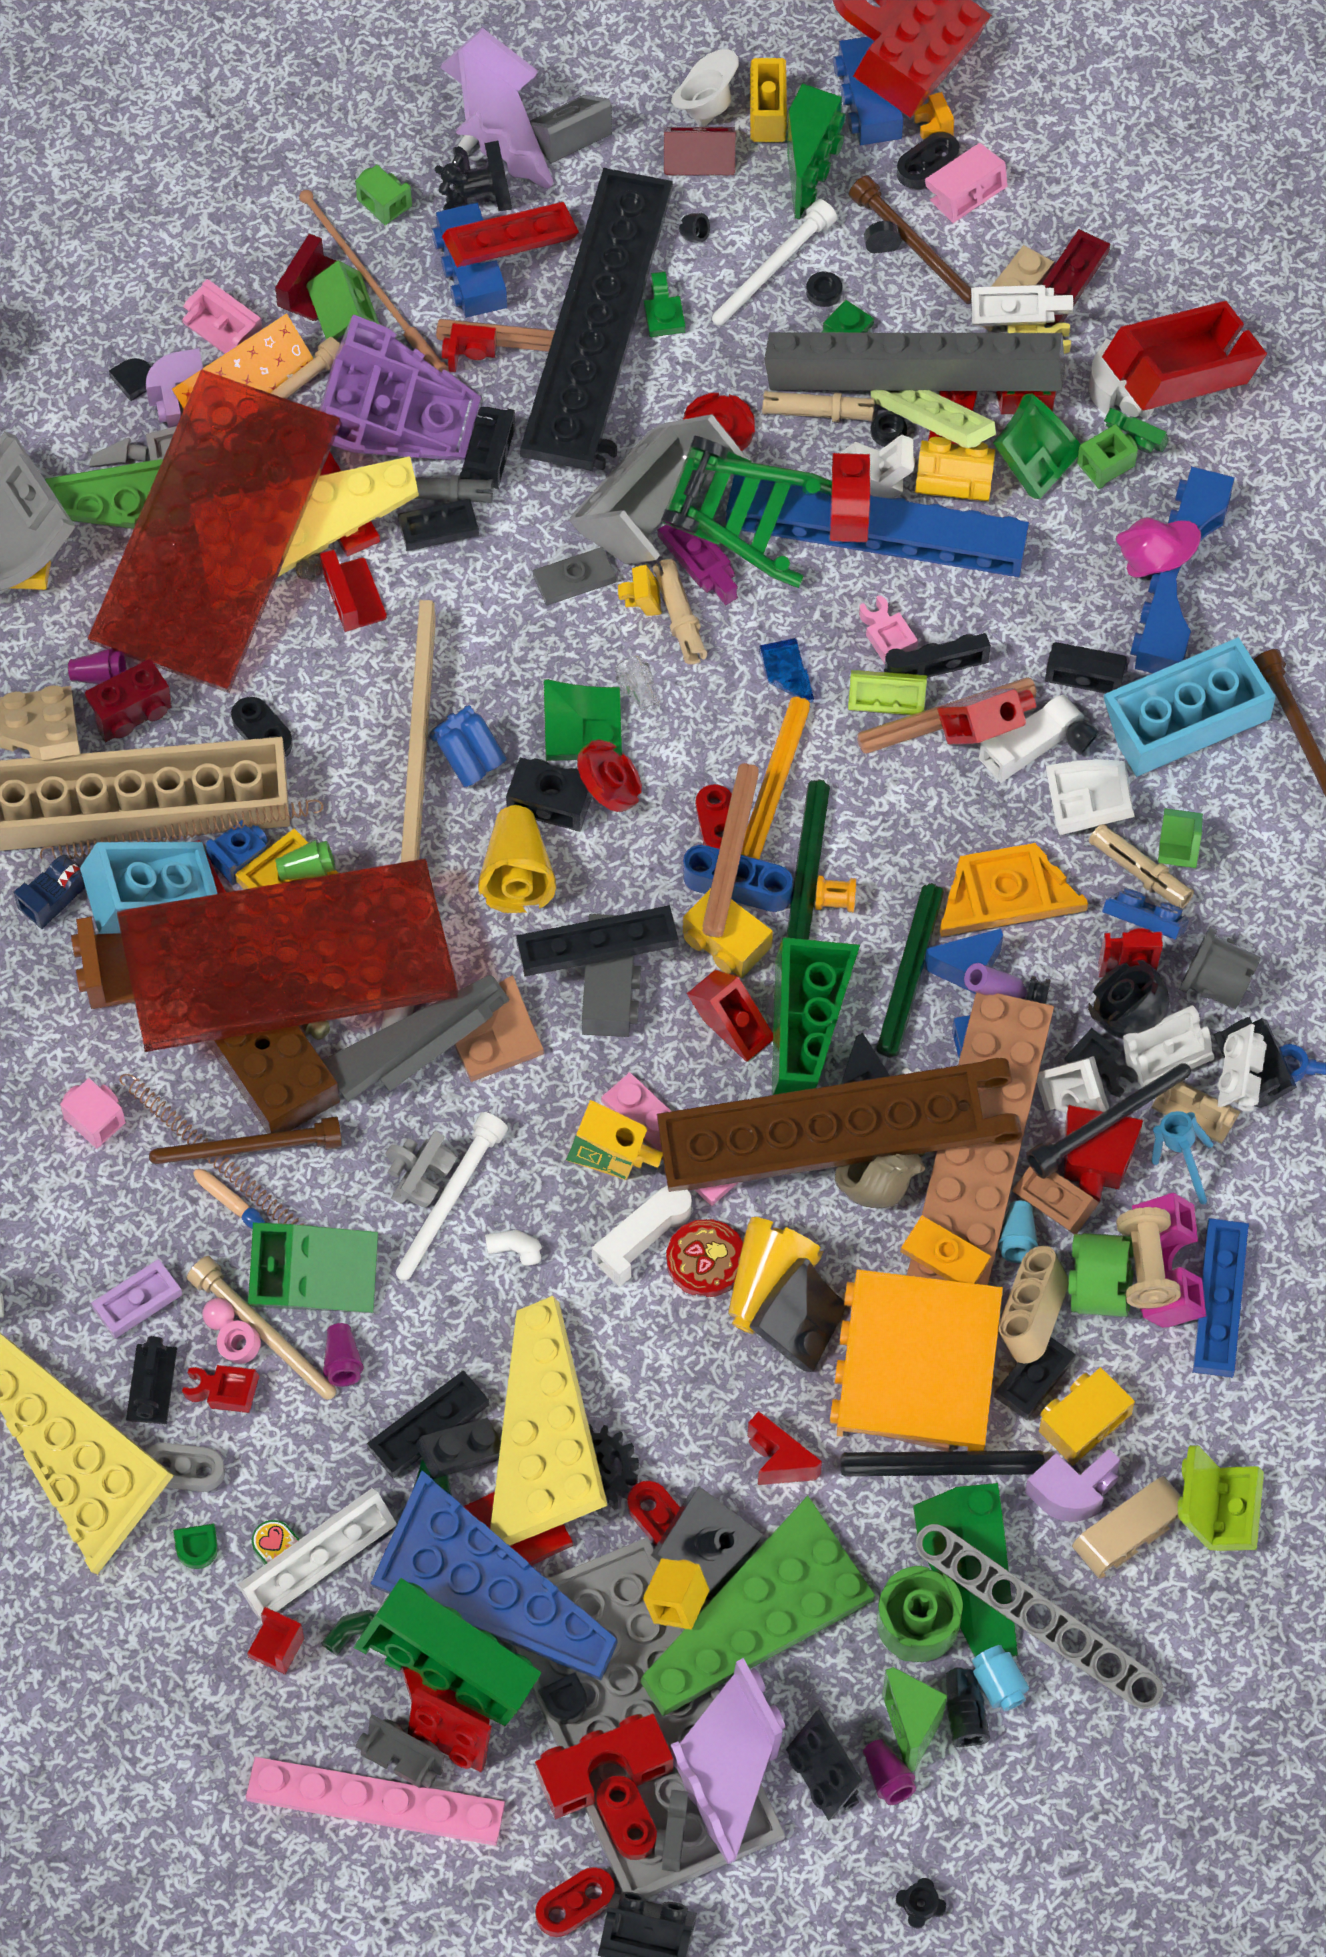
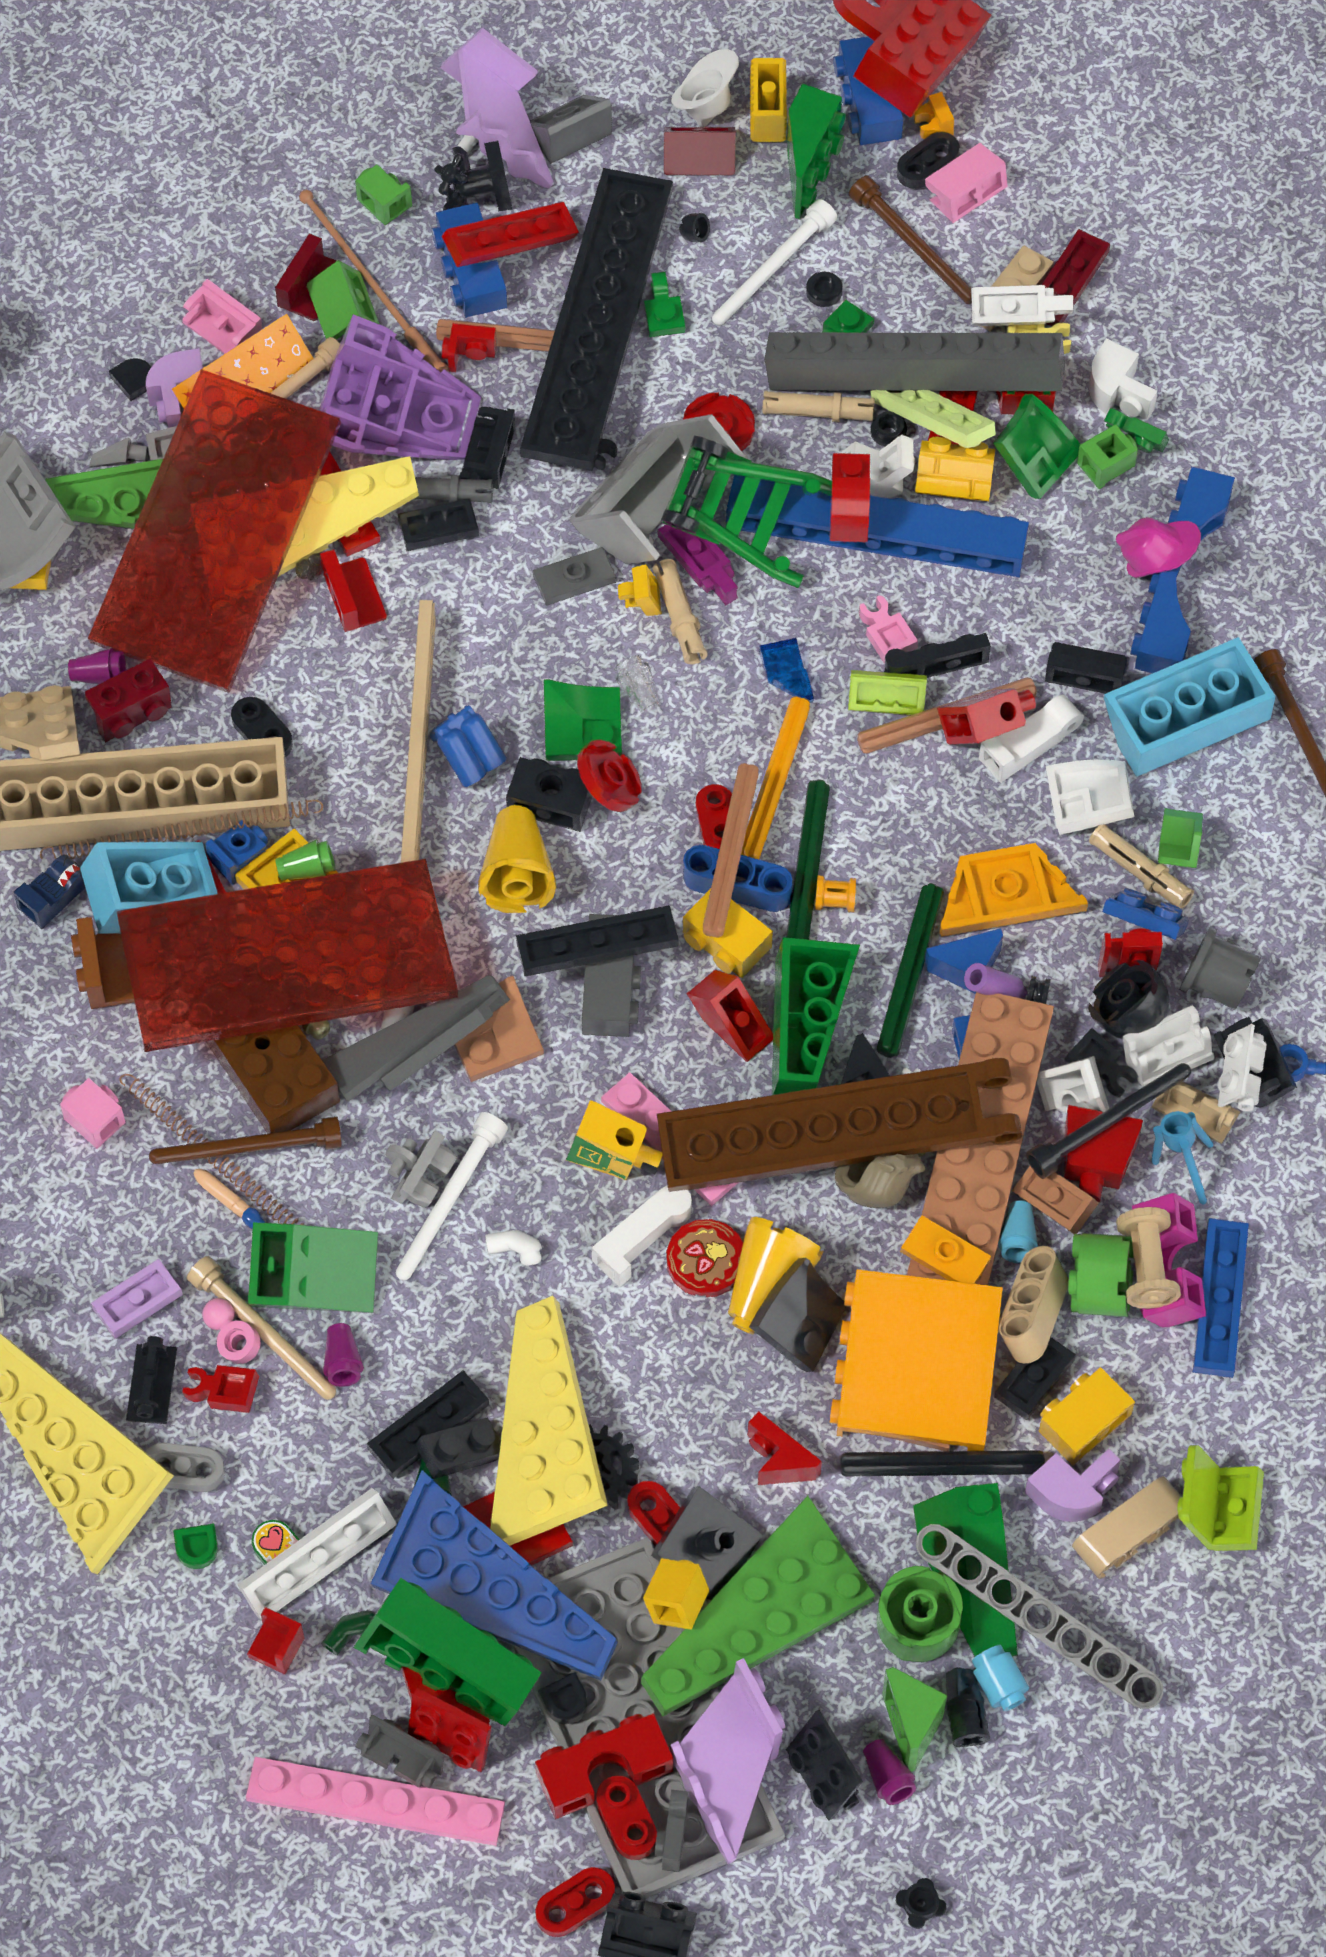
black tile [864,221,901,254] -> none
black hinge [1066,721,1099,755] -> none
red piece [1102,301,1267,411] -> none

